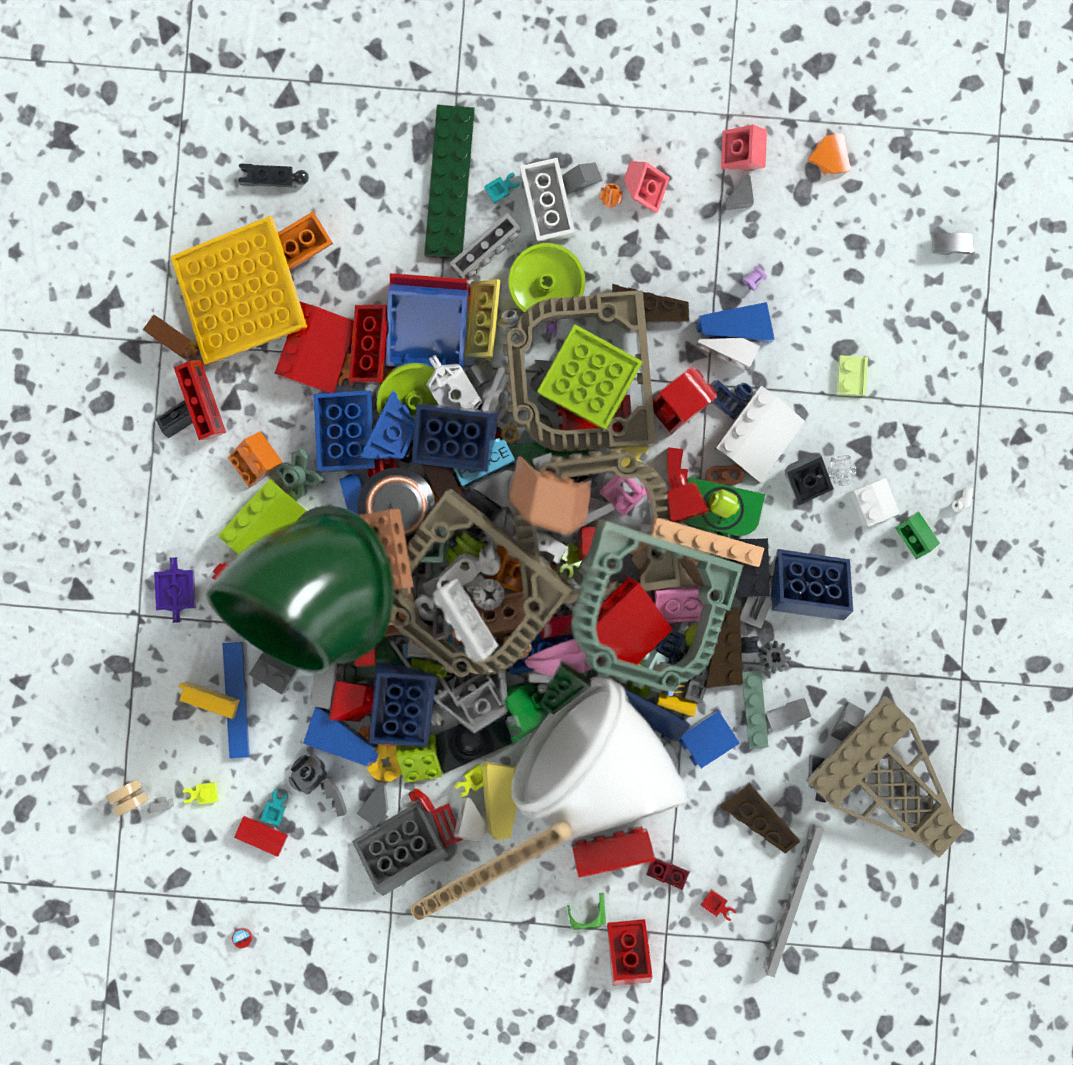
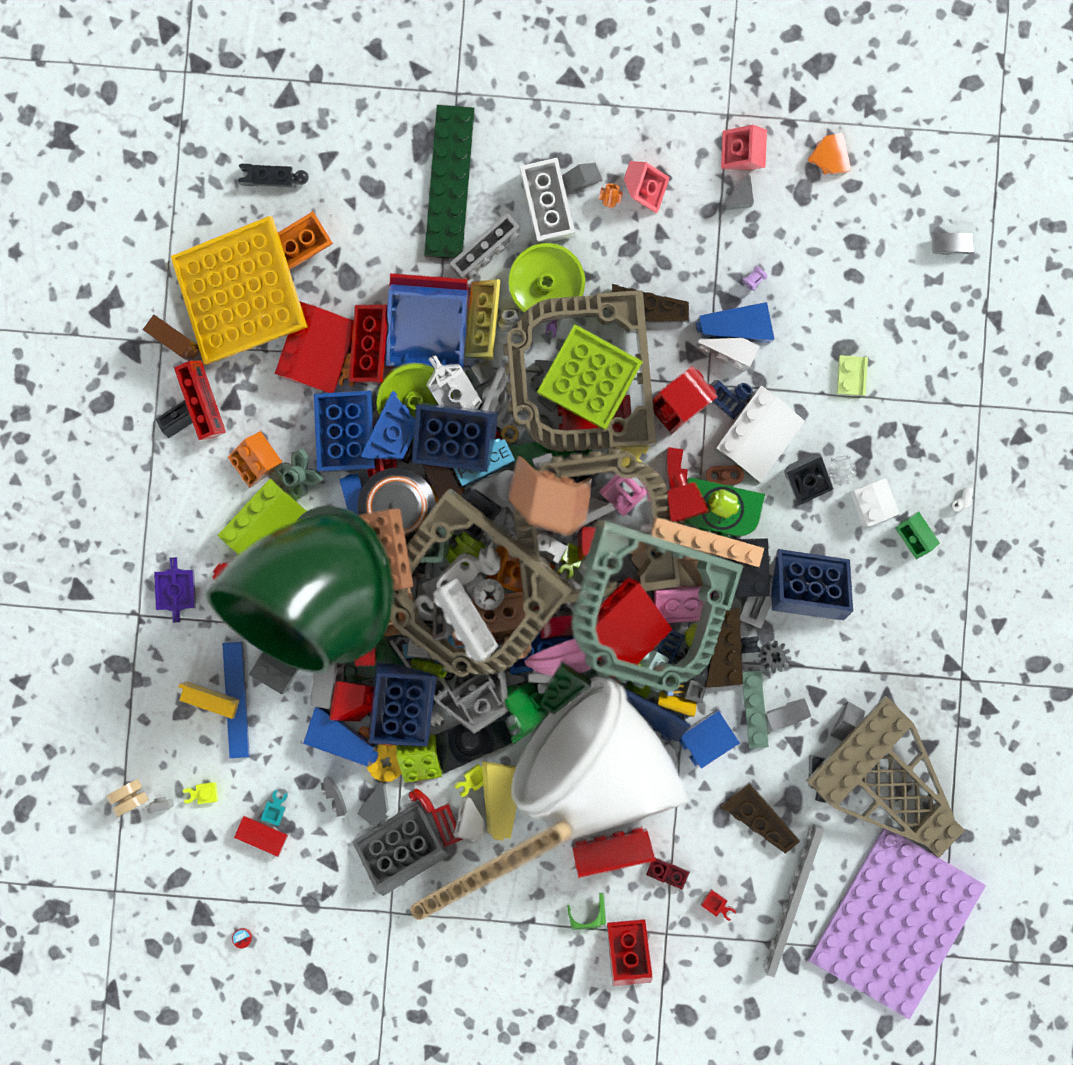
black plate [289,754,327,794] -> none
teal plate [484,173,520,204] -> none
none -> lavender plate [808,828,986,1020]

